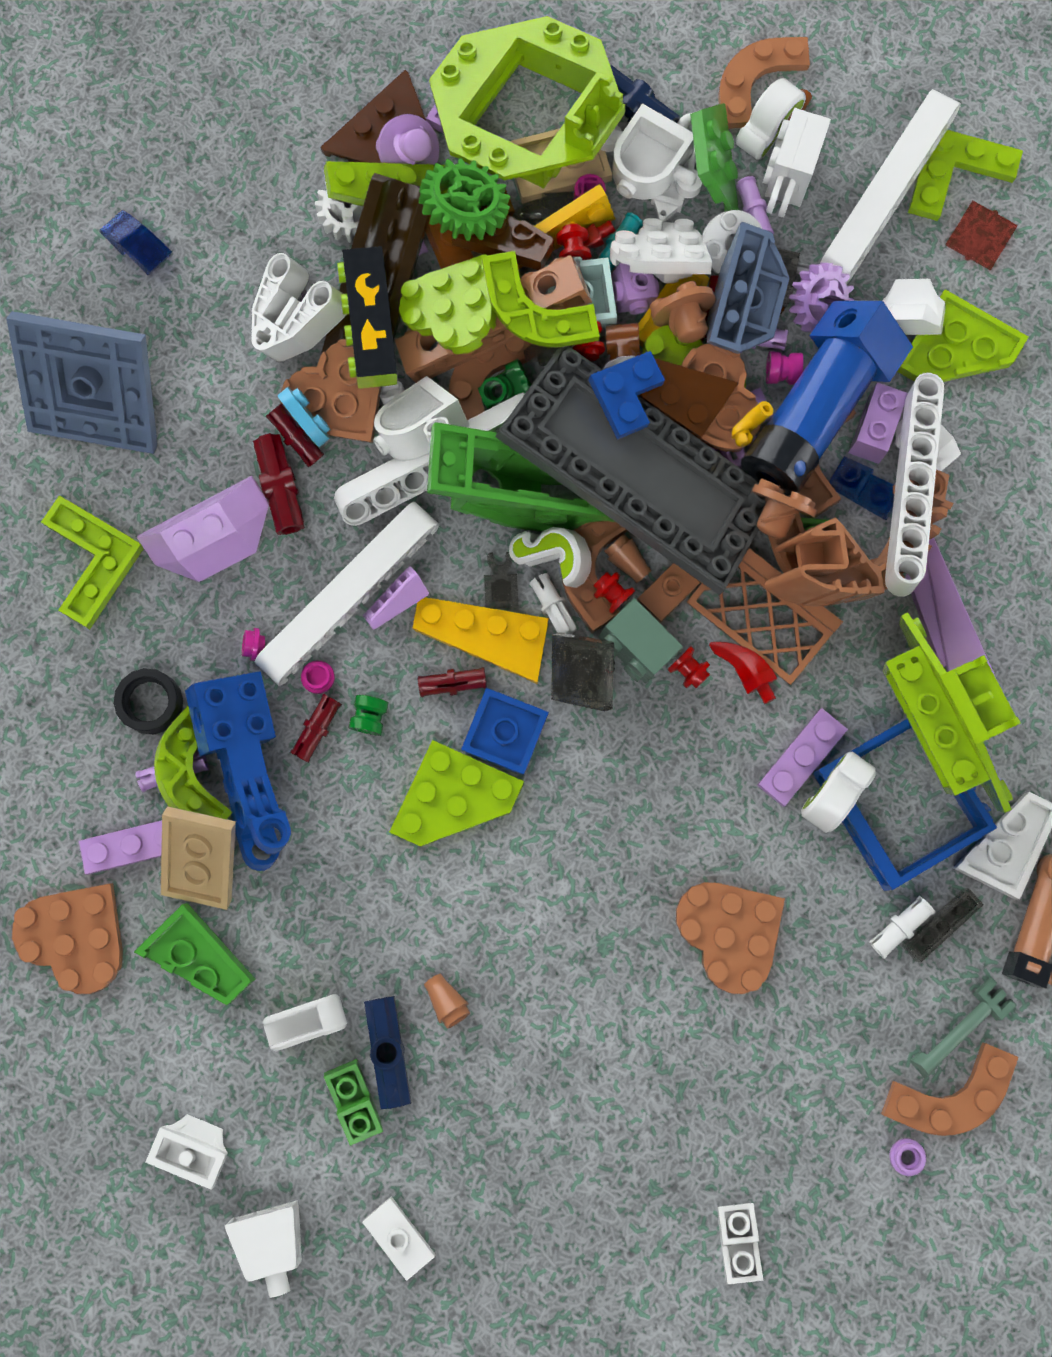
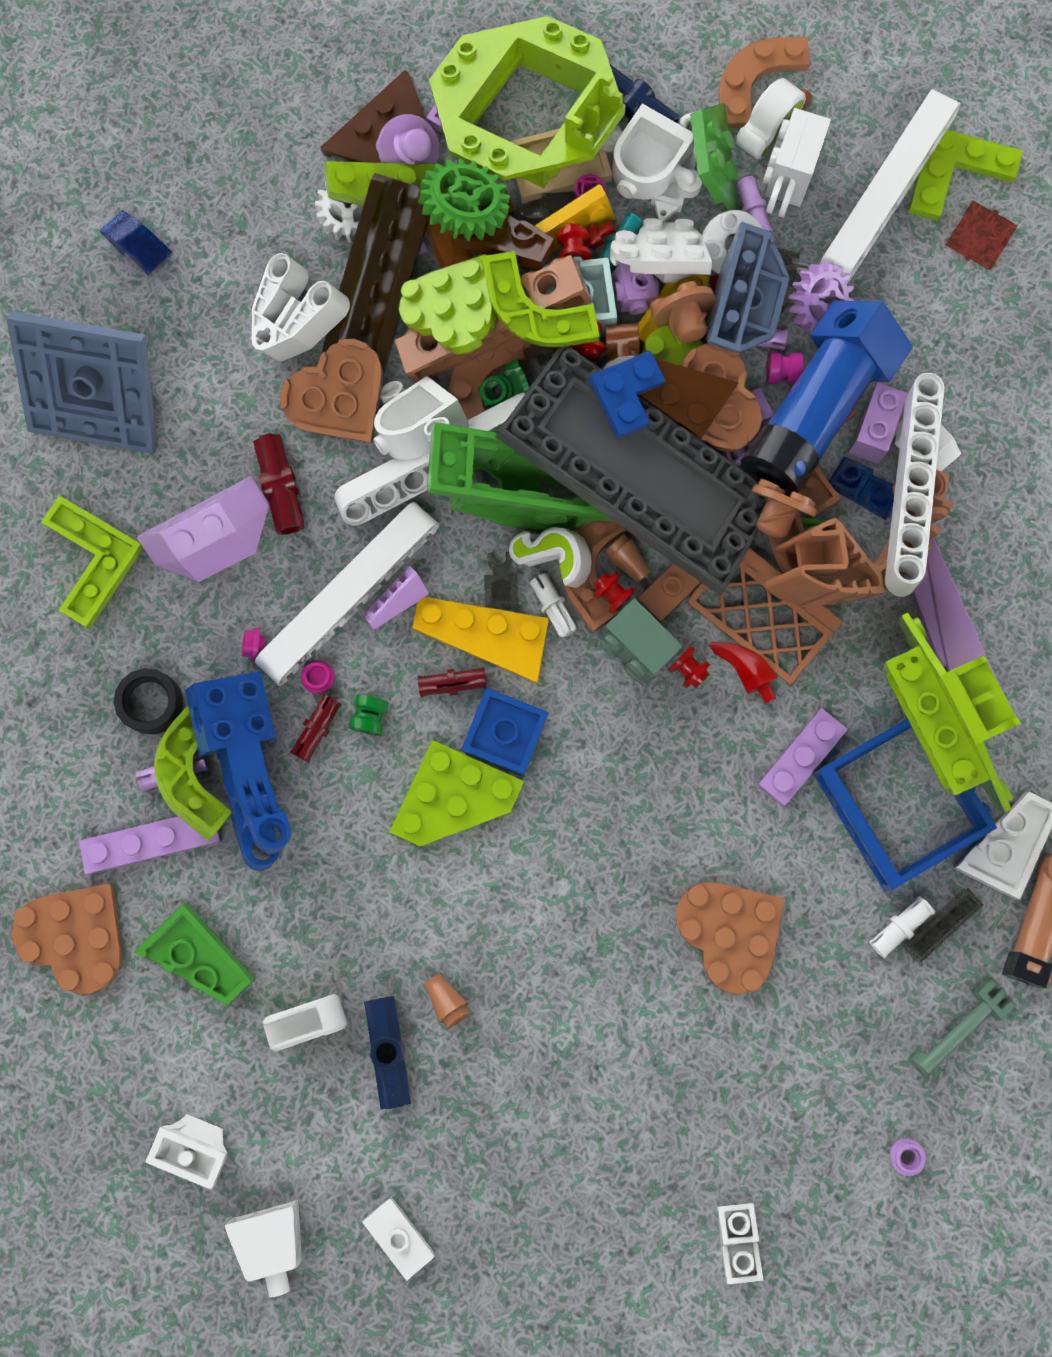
tan plate [161,806,236,910] -> none
dark red pin [265,403,324,468] -> none
medium azure plate [278,387,331,447] -> none
bright green slope [324,1059,383,1146] -> none
black brick [337,246,397,389] -> none
clear smoke plate [551,632,615,712] -> none
yellow arm [731,401,773,447] -> none
white animal [801,752,876,833] -> none
nougat plate [881,1042,1019,1136] -> none
white slope [882,279,946,335] -> none
lime plate [897,289,1029,382] -> none

